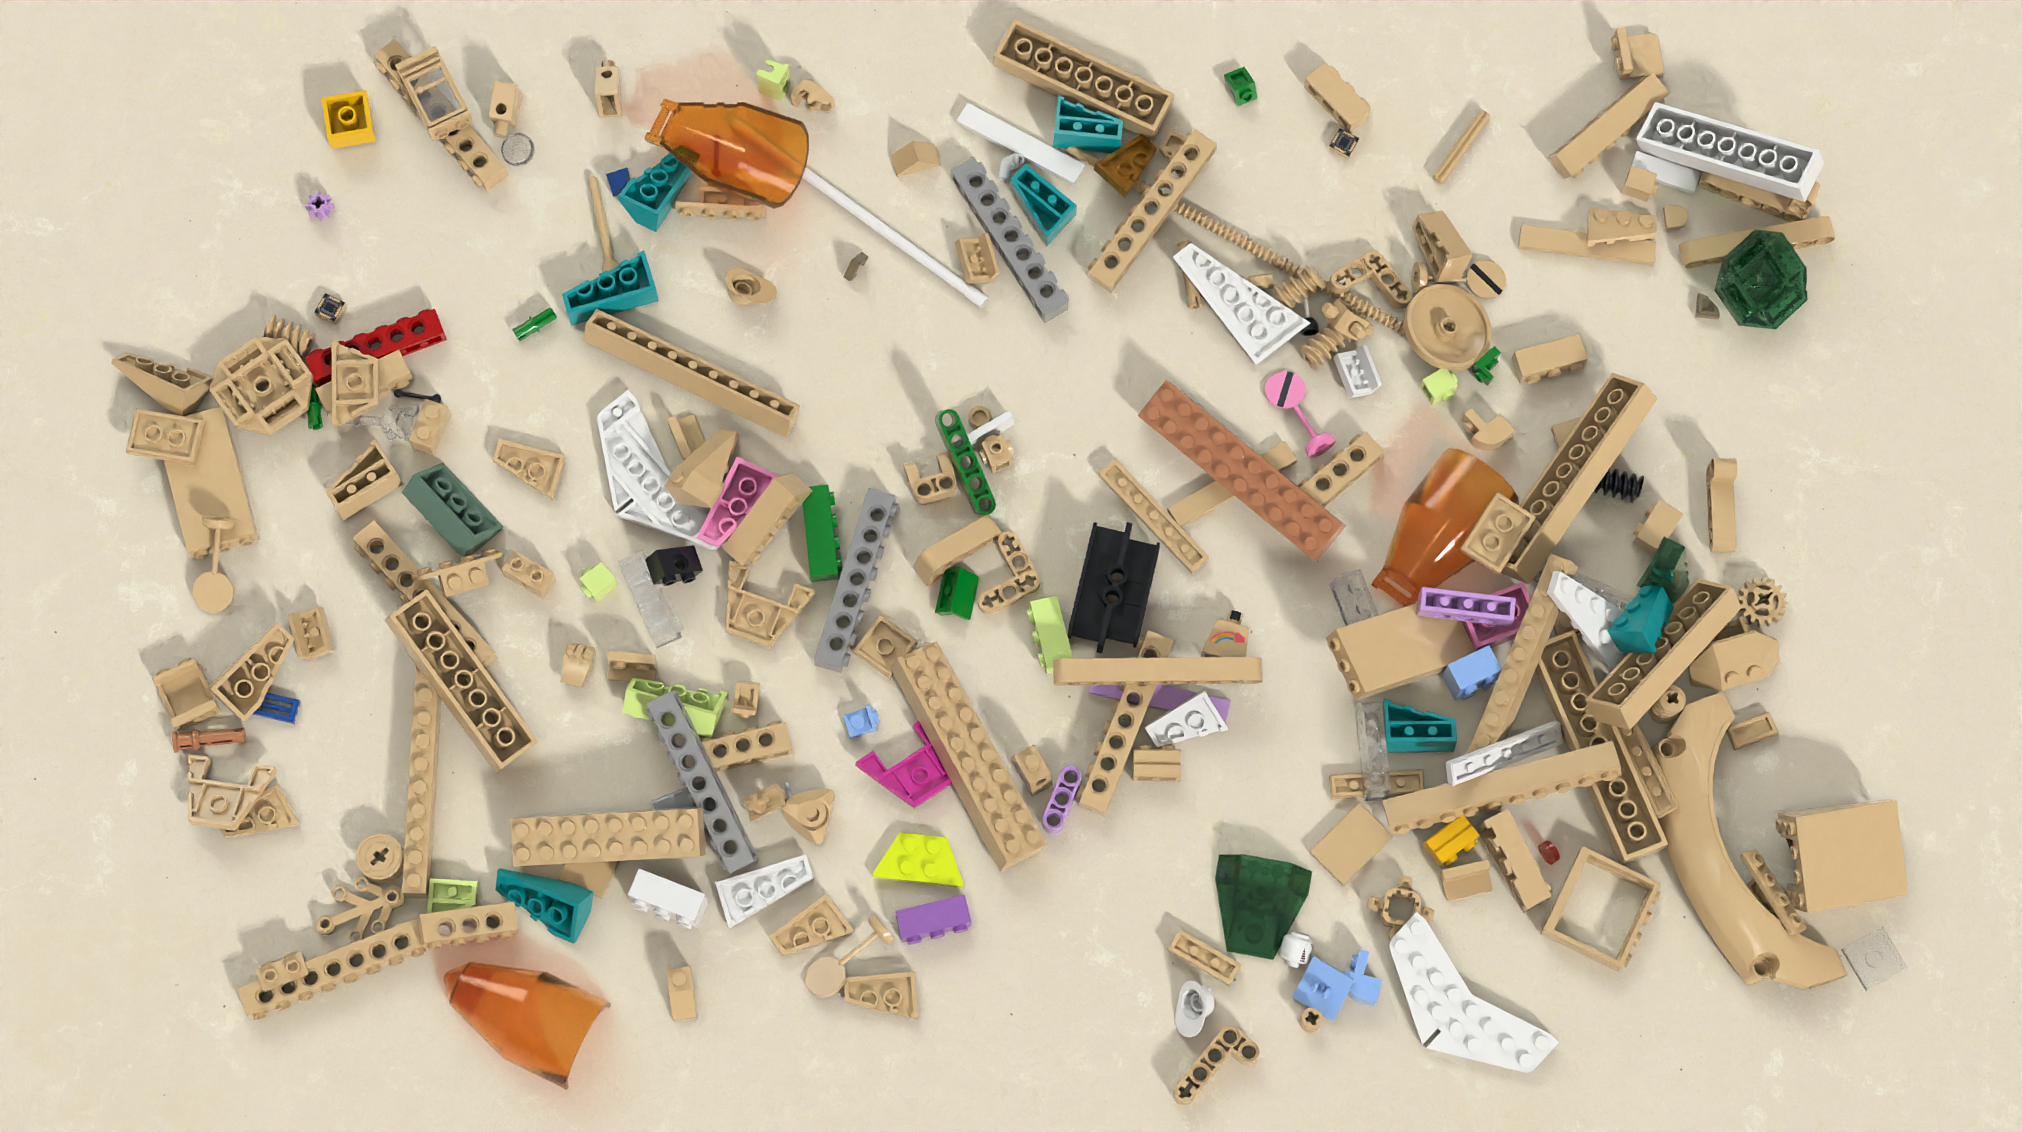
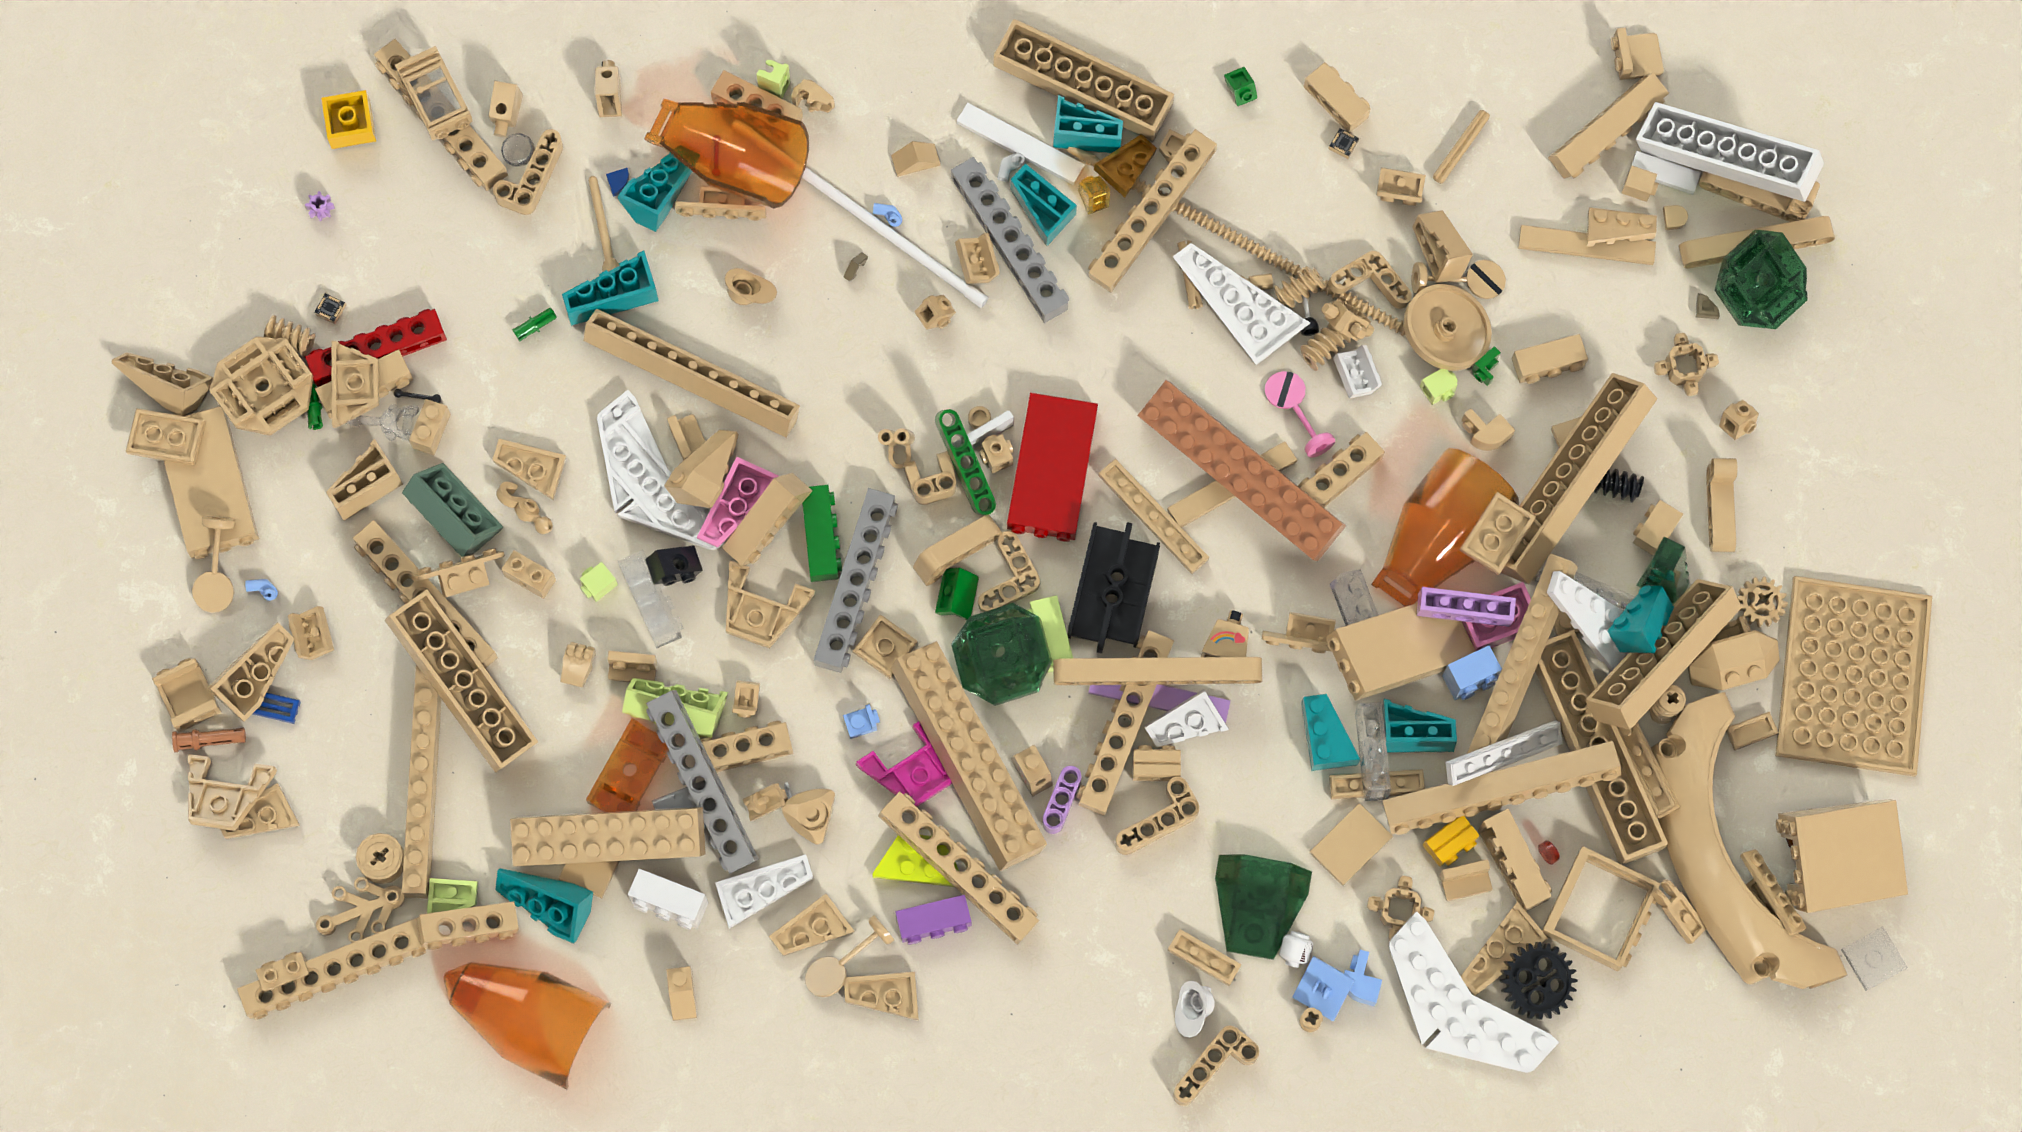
none -> light blue arm [245,579,278,601]
none -> tan beam [493,129,563,215]
none -> tan piece [496,482,553,534]
none -> clear orange piece [586,718,669,812]
none -> tan brick [711,70,803,139]
none -> light blue arm [873,203,902,227]
none -> tan piece [878,428,915,469]
none -> tan brick [878,791,1040,945]
none -> tan brick [914,295,956,330]
none -> clear green piece [951,603,1052,706]
none -> red brick [1007,392,1098,542]
none -> clear yellow slope [1078,175,1110,215]
none -> tan beam [1115,777,1200,855]
none -> tan bracket [1262,612,1336,653]
none -> teal wedge [1301,694,1360,771]
none -> tan bracket [1376,167,1426,206]
none -> tan wing [1461,901,1548,996]
none -> black gear [1500,942,1578,1020]
none -> tan hinge [1652,879,1706,944]
none -> tan piece [1654,333,1719,396]
none -> tan brick [1719,399,1759,440]
none -> tan tile [1775,576,1932,777]

